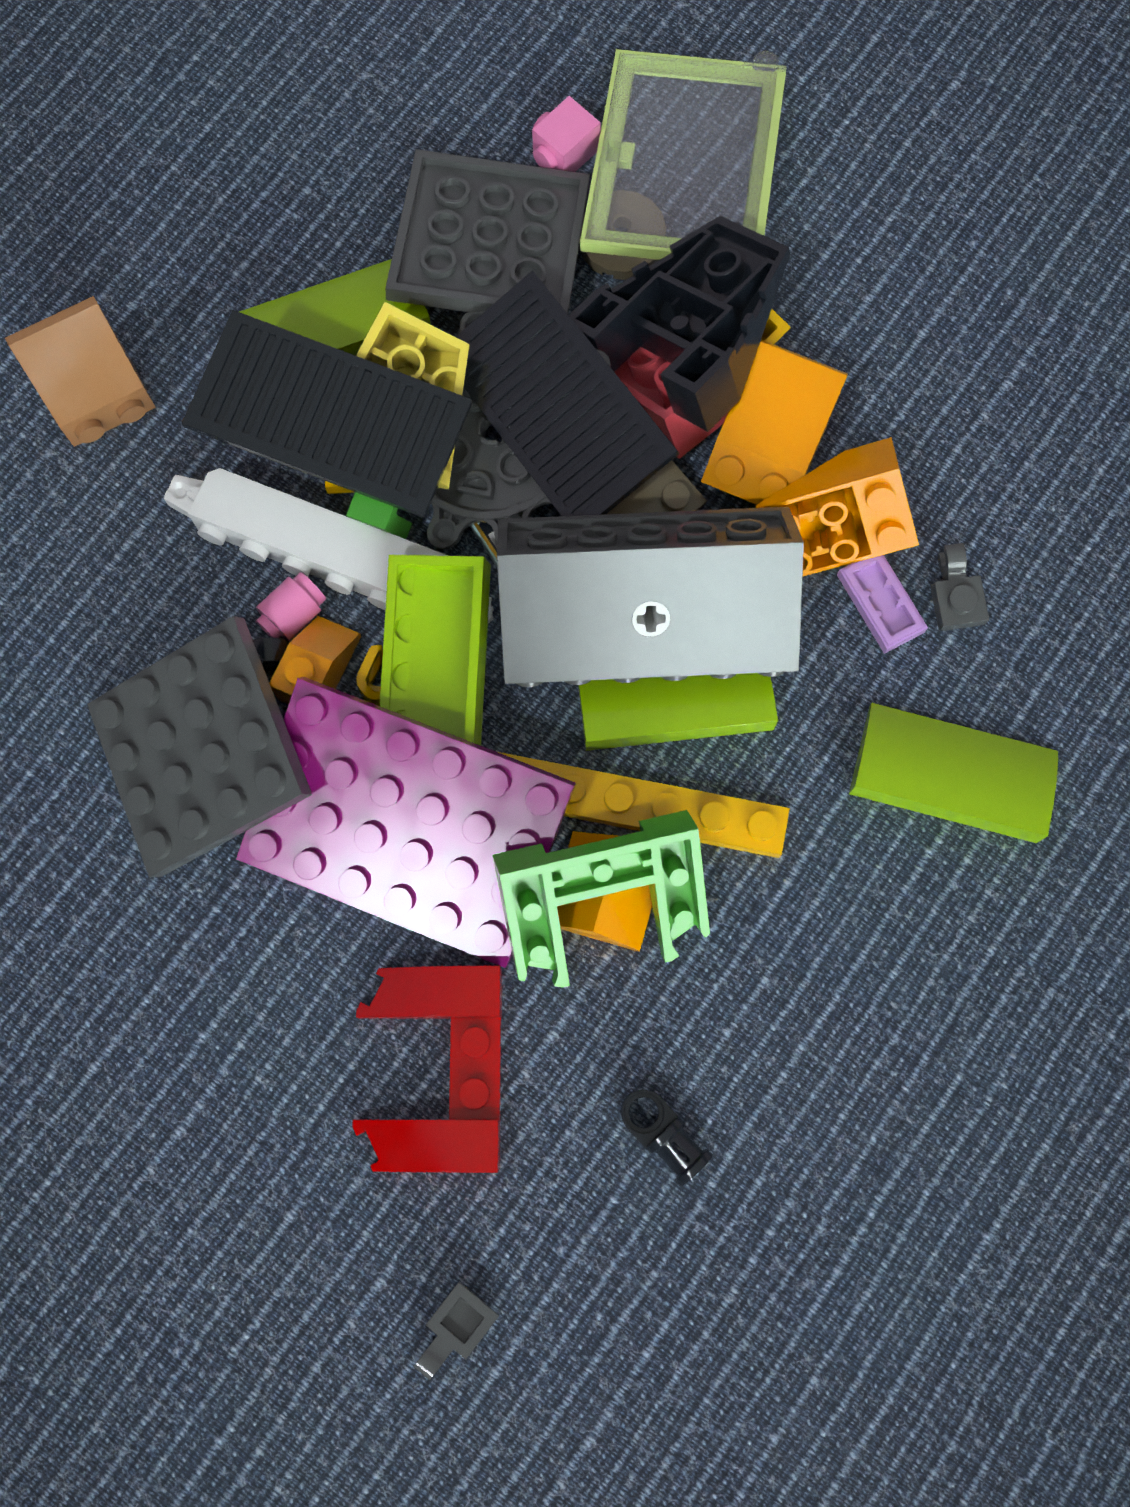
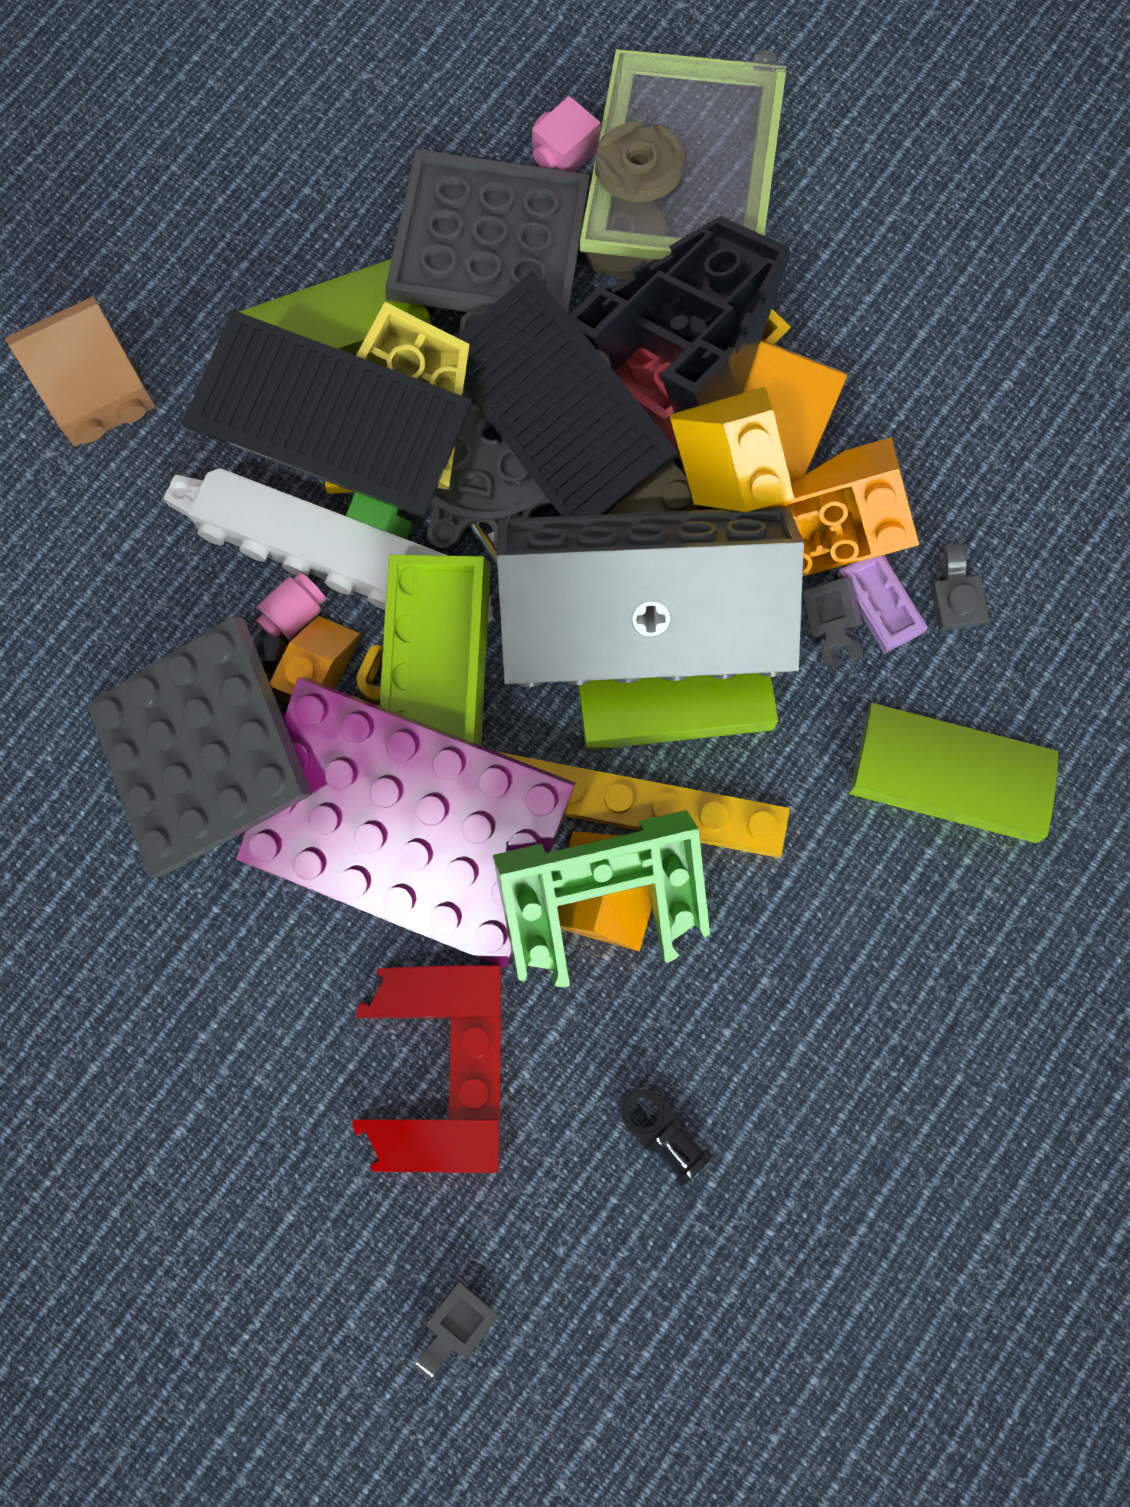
none -> dark tan plate [595,122,684,202]
none -> yellow slope [670,387,794,512]
none -> flat silver plate [802,578,863,667]

